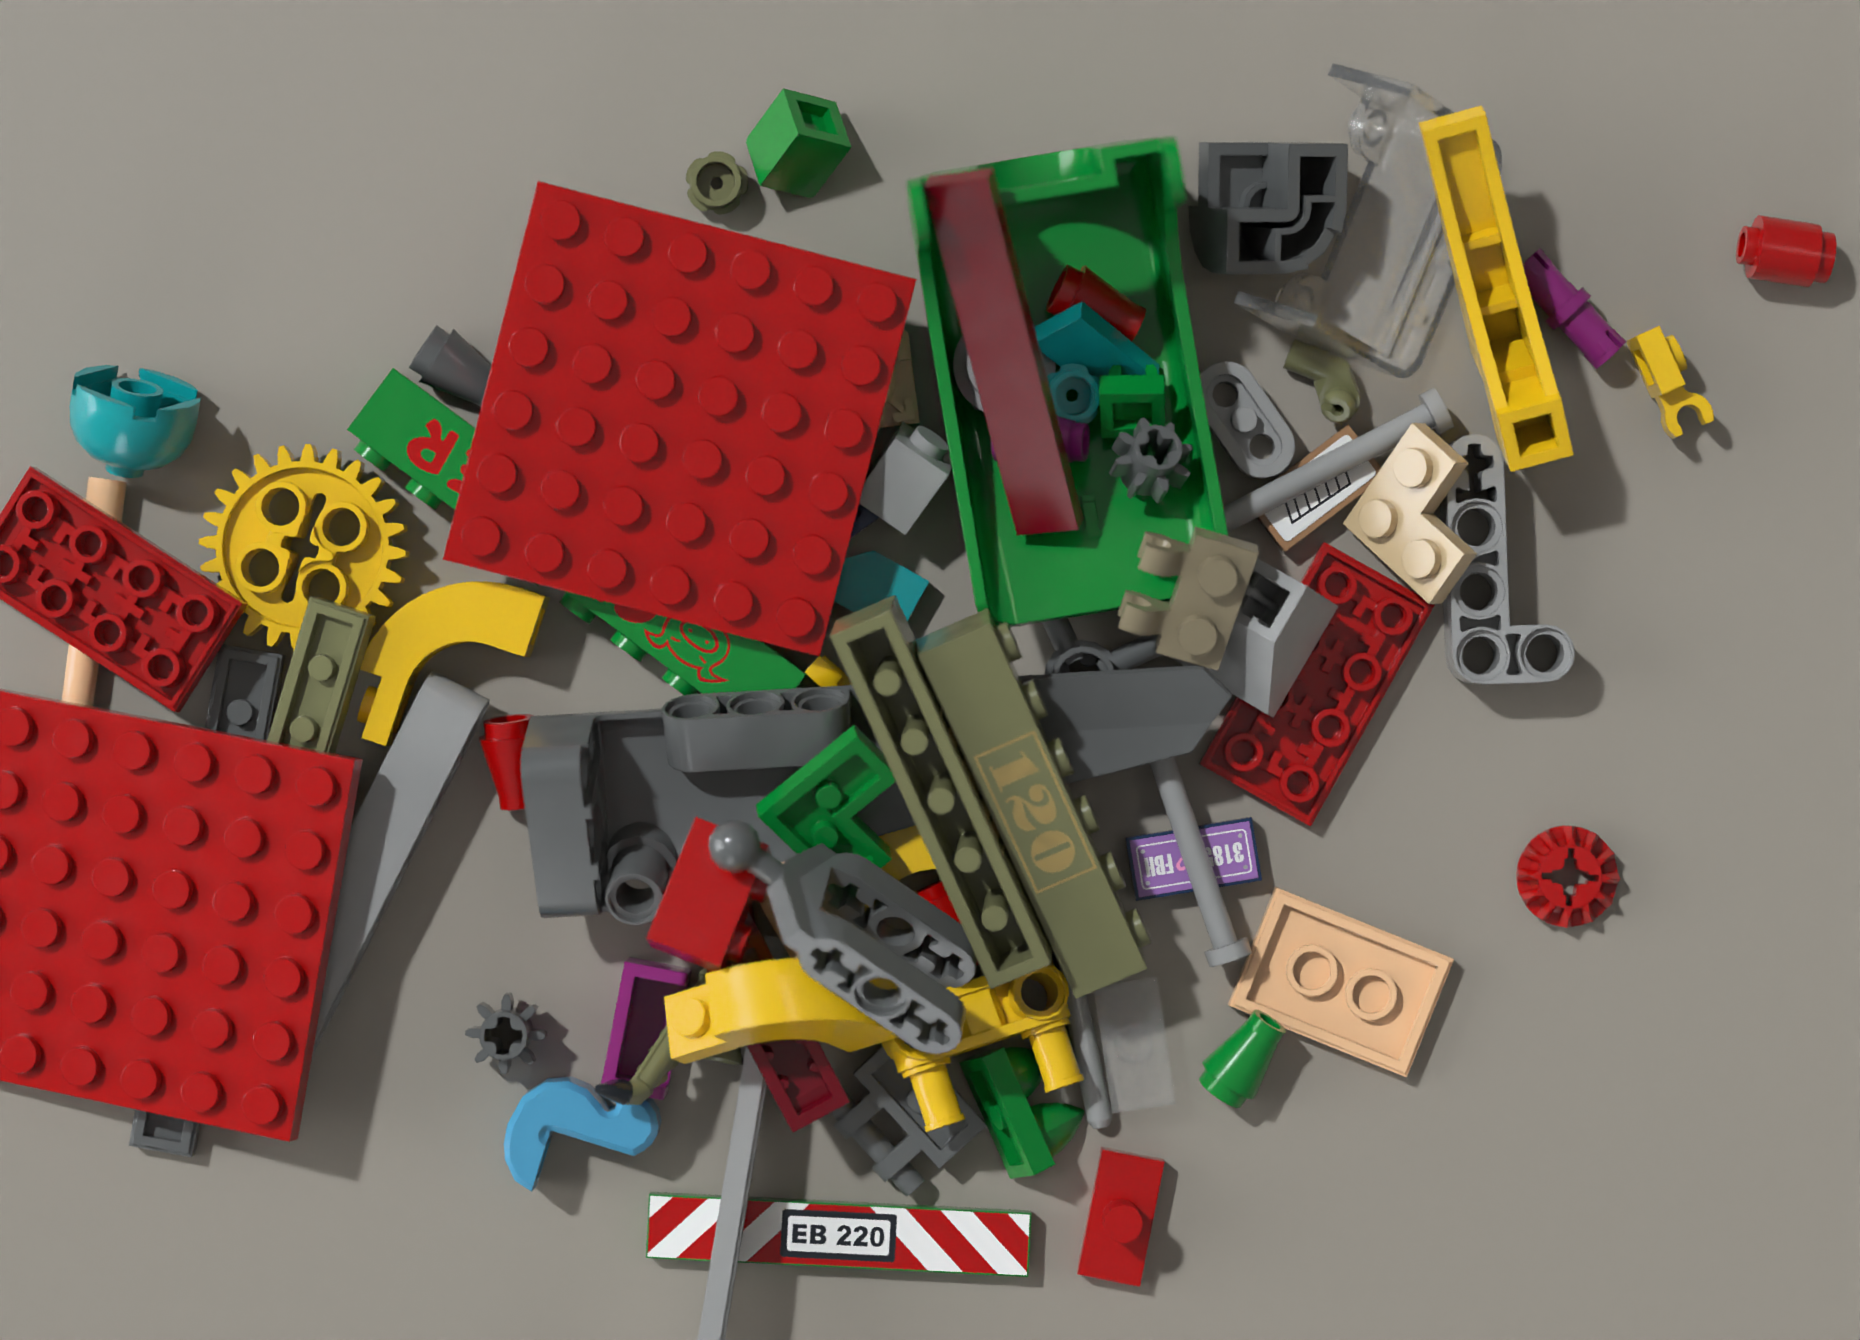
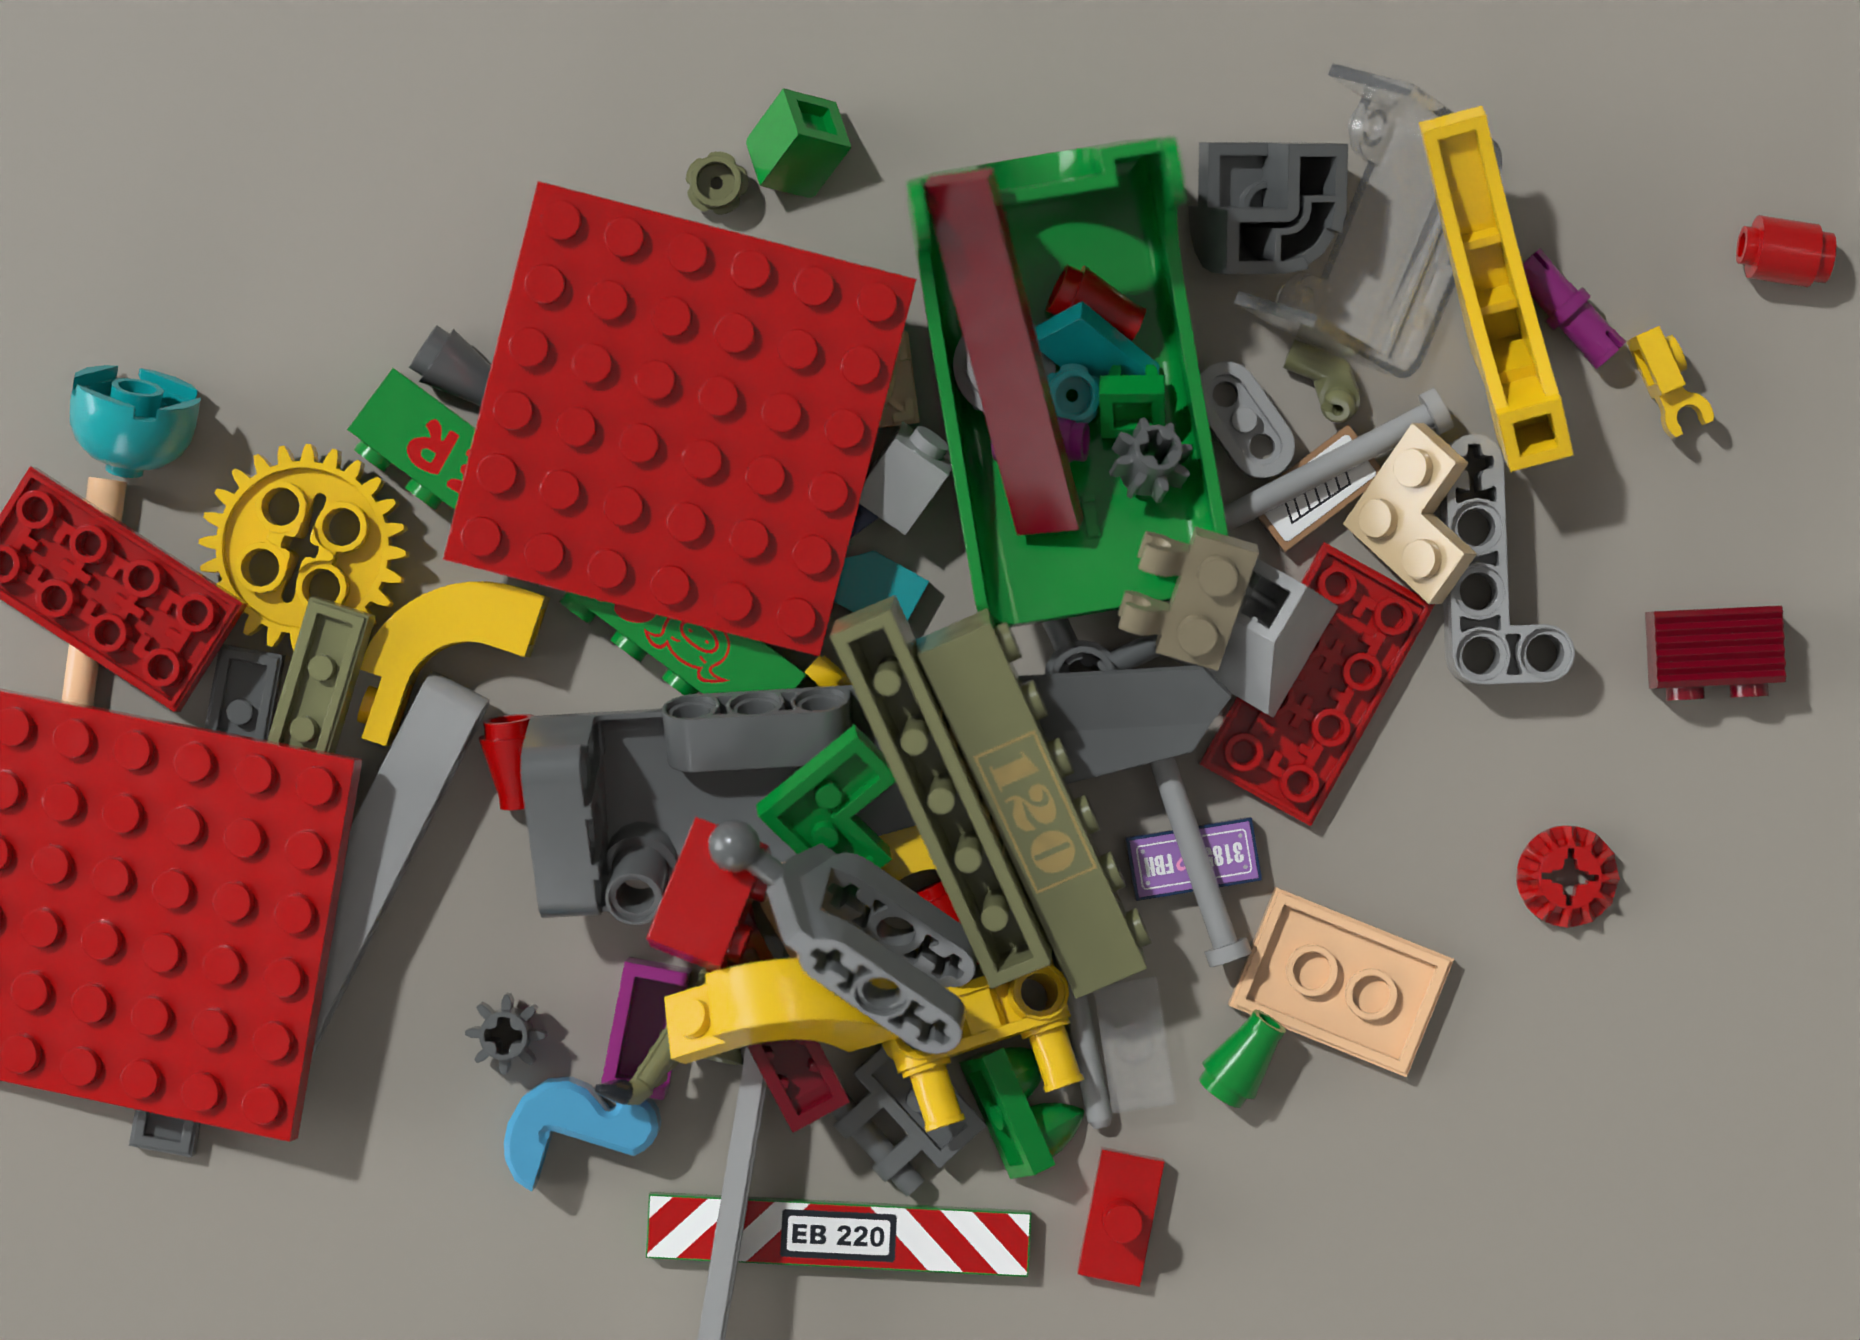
none -> dark red brick [1645,605,1787,701]

